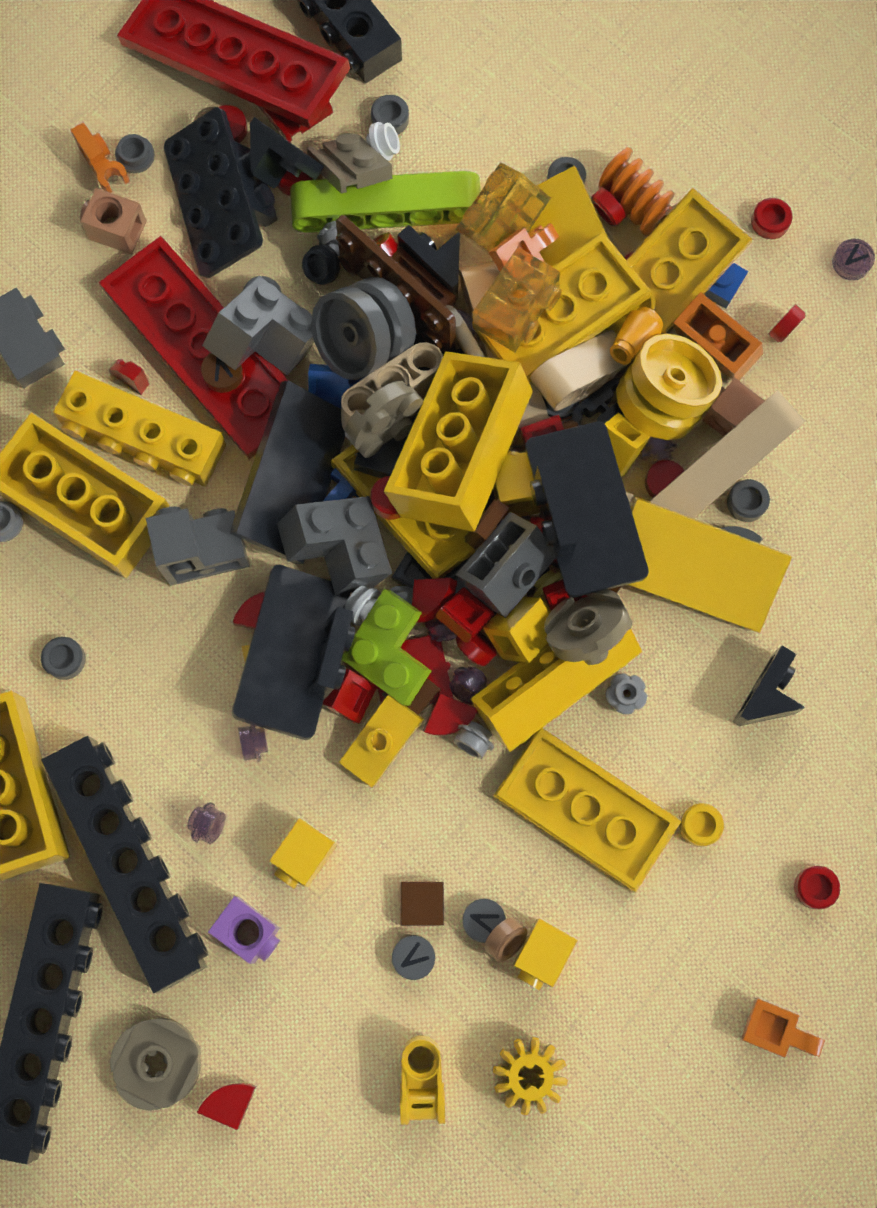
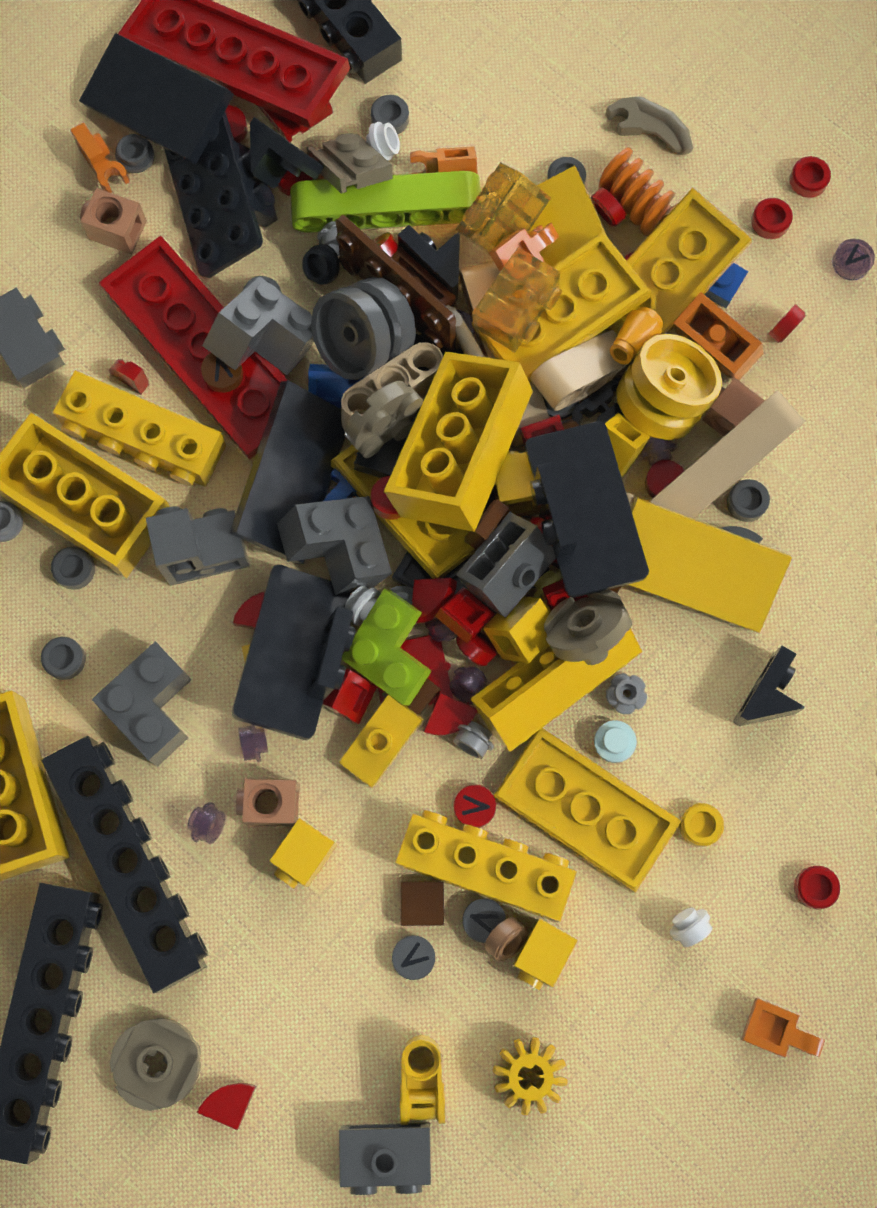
medium lavender brick [208,896,280,964] -> none
none -> dark grey tile [51,547,95,590]
none -> black tile [79,33,234,165]
none -> dark grey brick [92,641,191,767]
none -> nougat brick [236,779,300,827]
none -> dark grey brick [339,1123,431,1195]
none -> yellow brick [395,810,577,922]
none -> orange plate [410,146,477,174]
none -> red tile [454,785,496,828]
none -> light aqua plate [594,720,637,763]
none -> dark tan piece [605,96,693,155]
none -> white plate [670,907,712,947]
none -> red tile [789,156,831,198]

